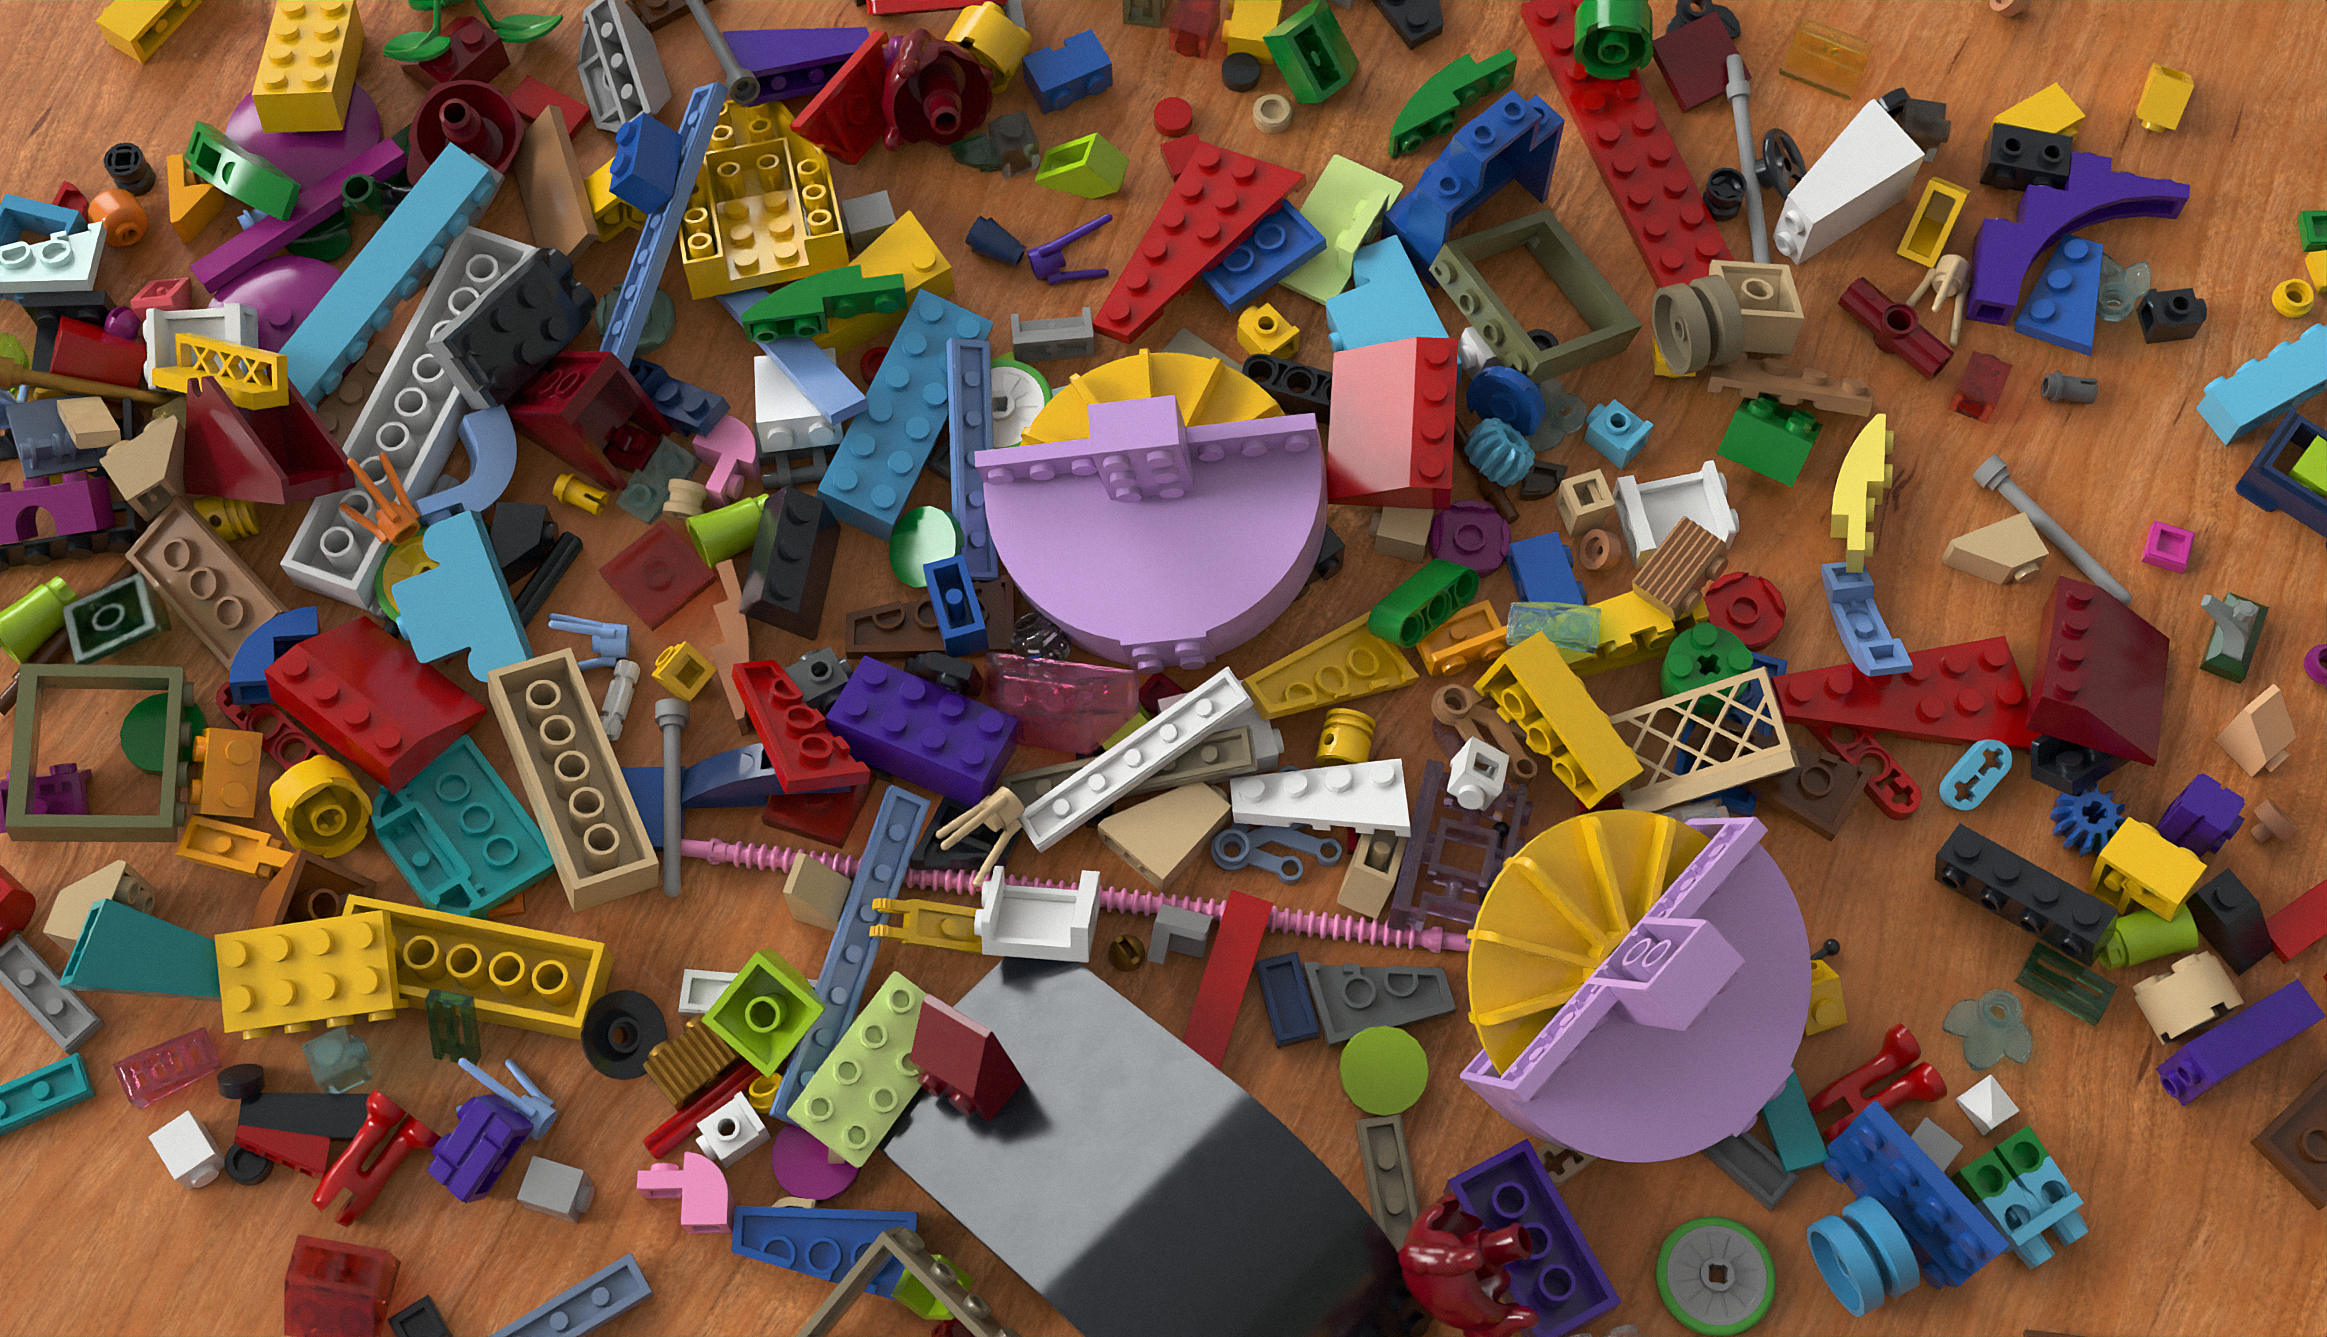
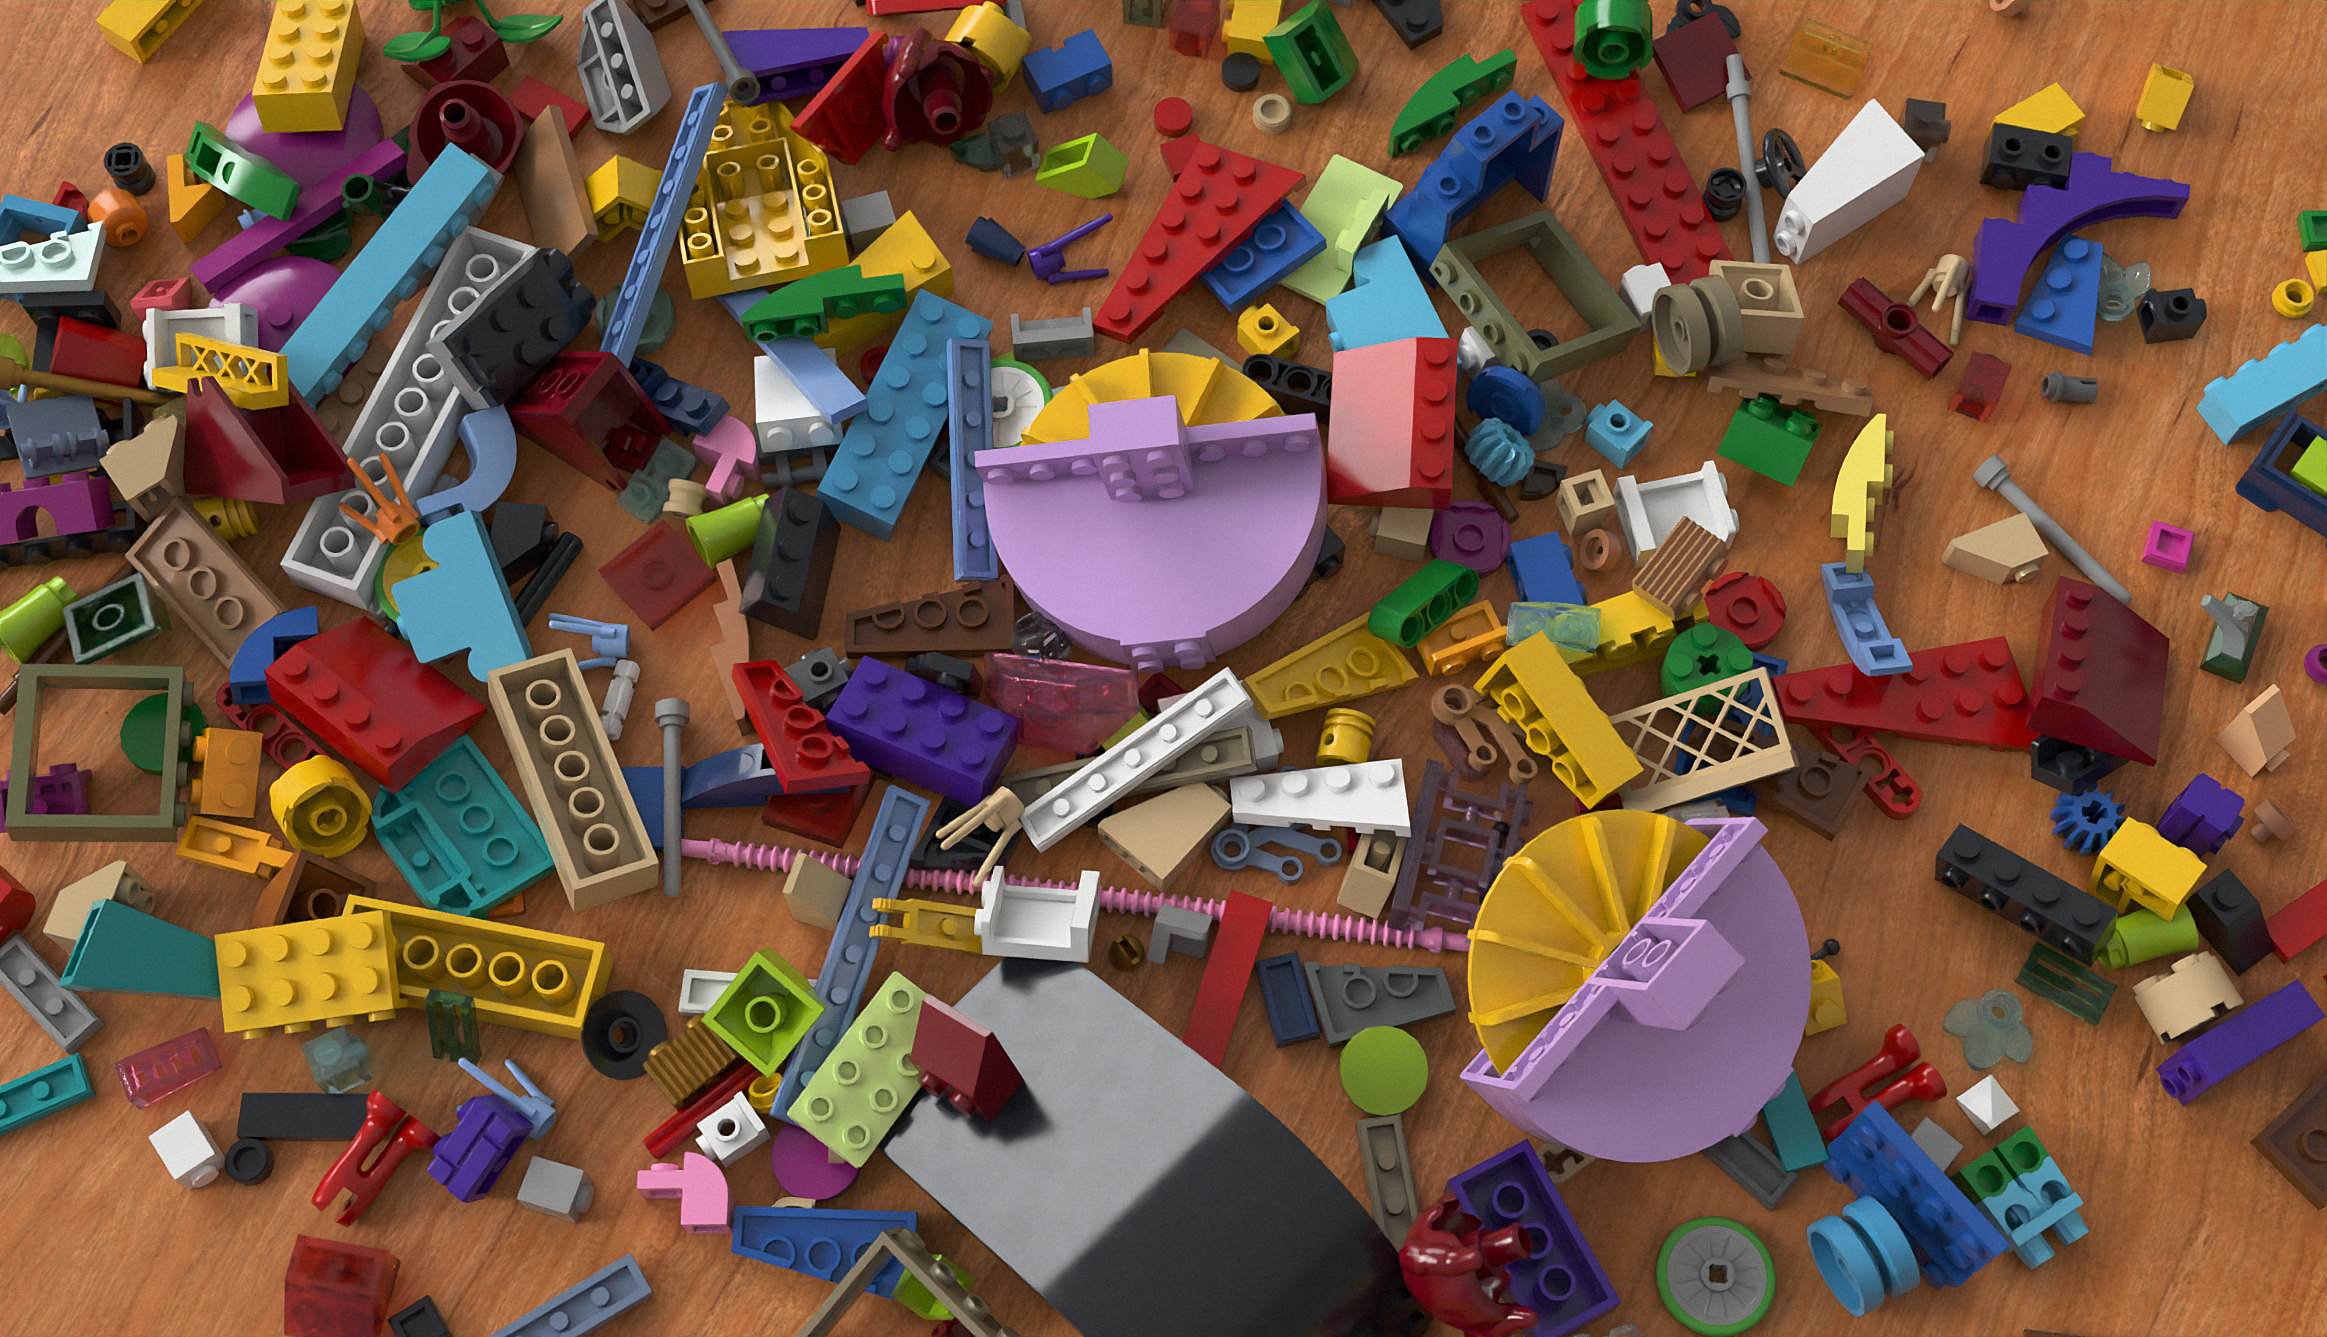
tan tile [57,396,121,449] -> none
magenta hinge [104,305,140,339] -> none
black tile [217,1064,266,1099] -> none
red slope [233,1125,331,1180] -> none
yellow pin [553,473,609,517] -> none
blue brick [609,112,683,215] -> none
yellow brick [651,641,717,701] -> none
tile [889,506,964,589] -> none
blue brick [923,554,989,658] -> none
white brick [1447,736,1509,811] -> none
black tile [1877,88,1912,119] -> none
yellow slope [1897,176,1971,268] -> none
medium azure beam [1939,739,2012,811] -> none
none -> white brick [1618,262,1671,333]

